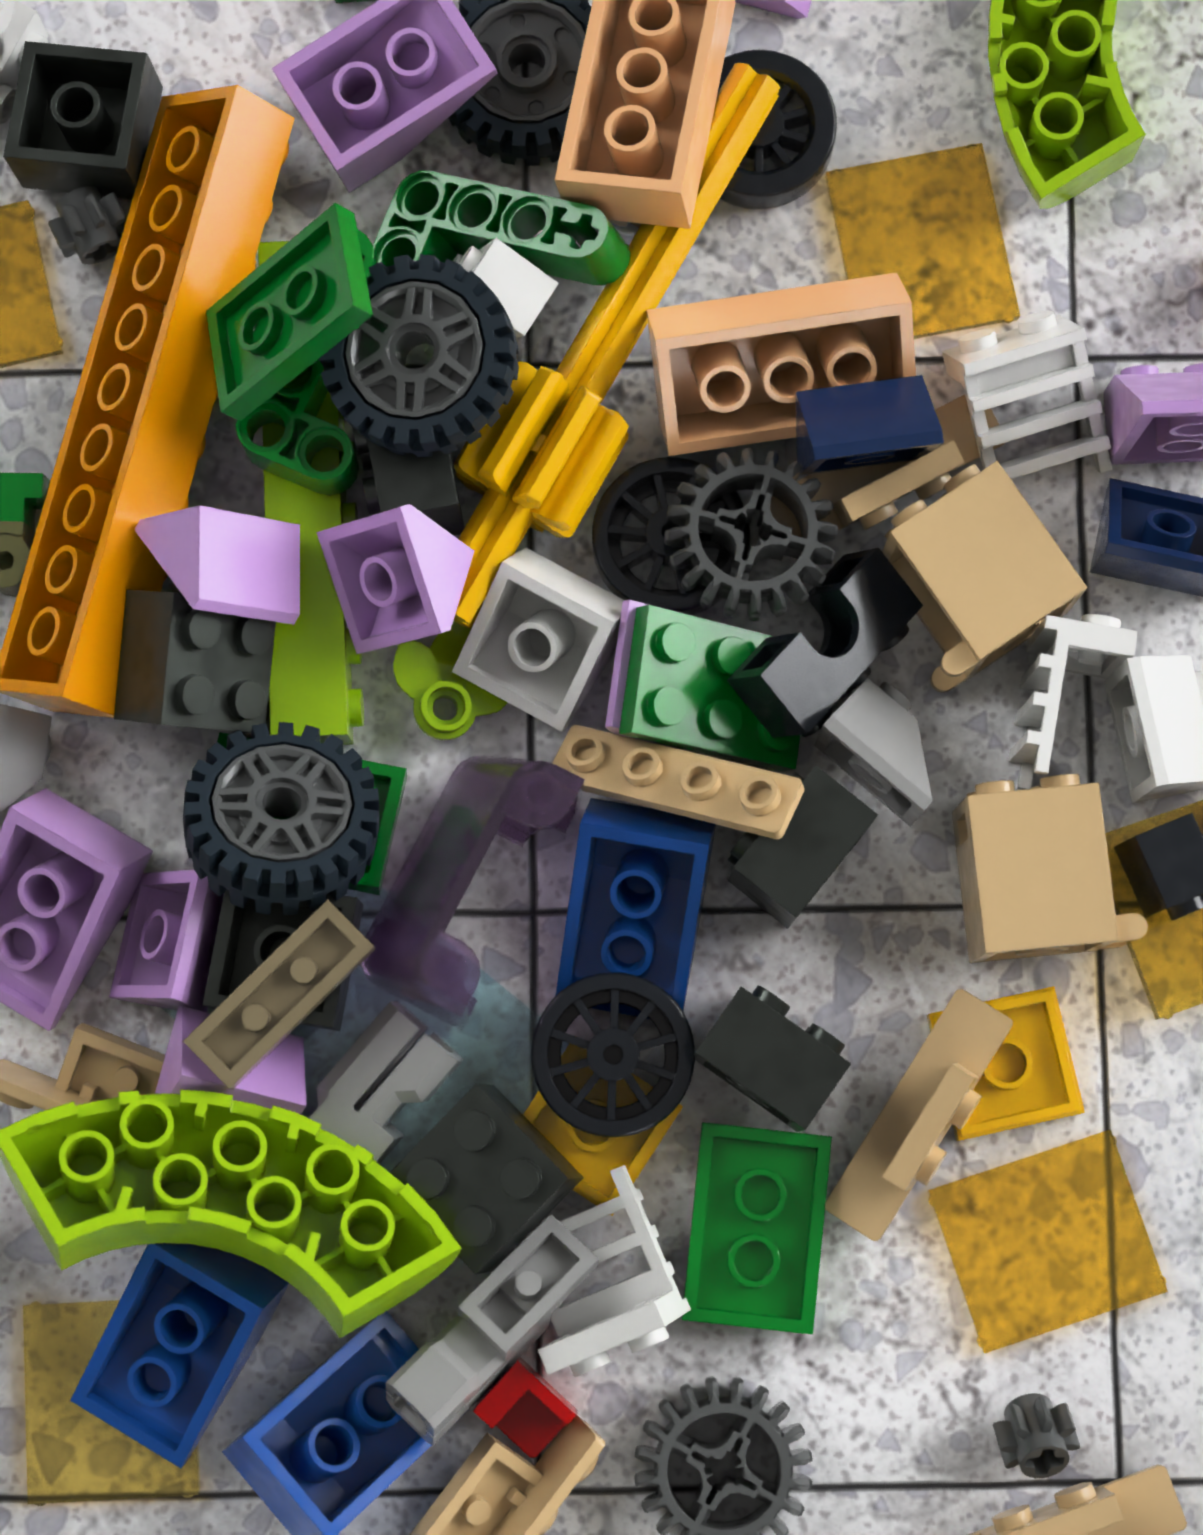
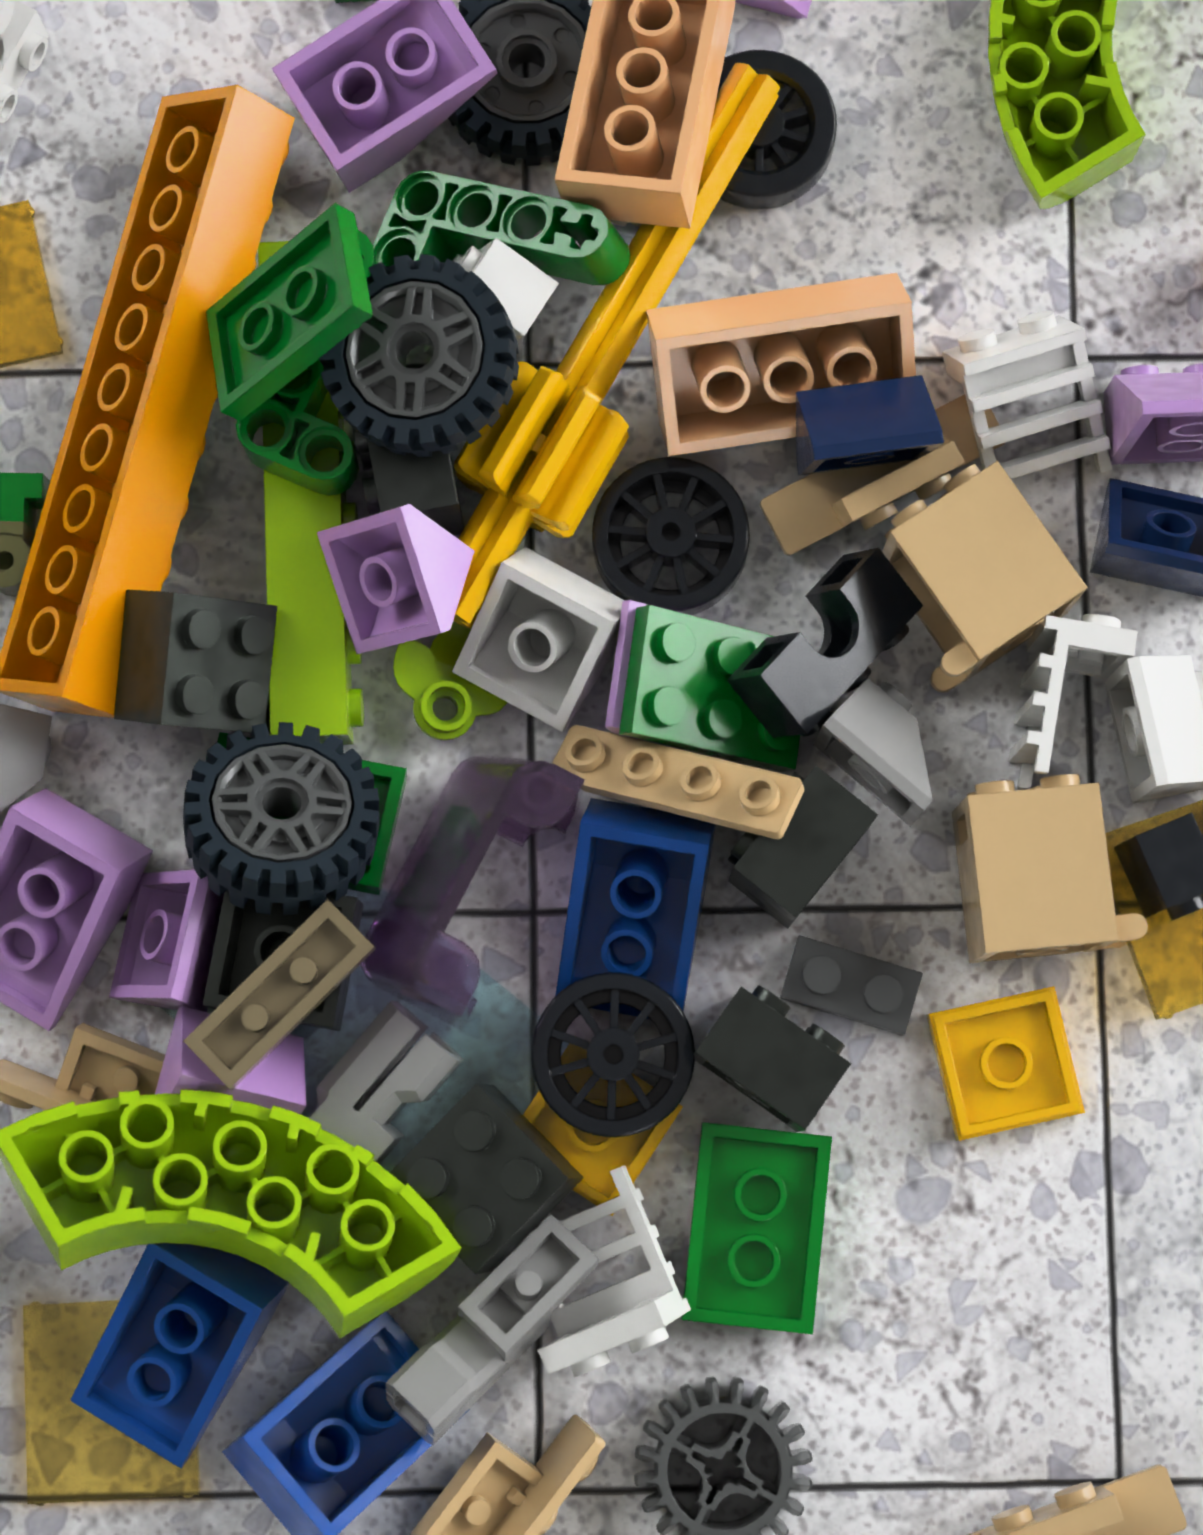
pearl dark grey brick [3,41,163,199] -> none
dark grey gear [48,186,127,265] -> none
lavender slope [134,505,300,625] -> none
red panel [473,1357,578,1458] -> none
dark grey gear [664,447,838,621] -> none
clear yellow piece [825,143,1020,339] -> none
tan bracket [825,989,1013,1241] -> none
clear yellow piece [927,1129,1168,1353] -> none
dark grey gear [993,1393,1080,1478] -> none
none -> dark grey plate [780,935,923,1036]

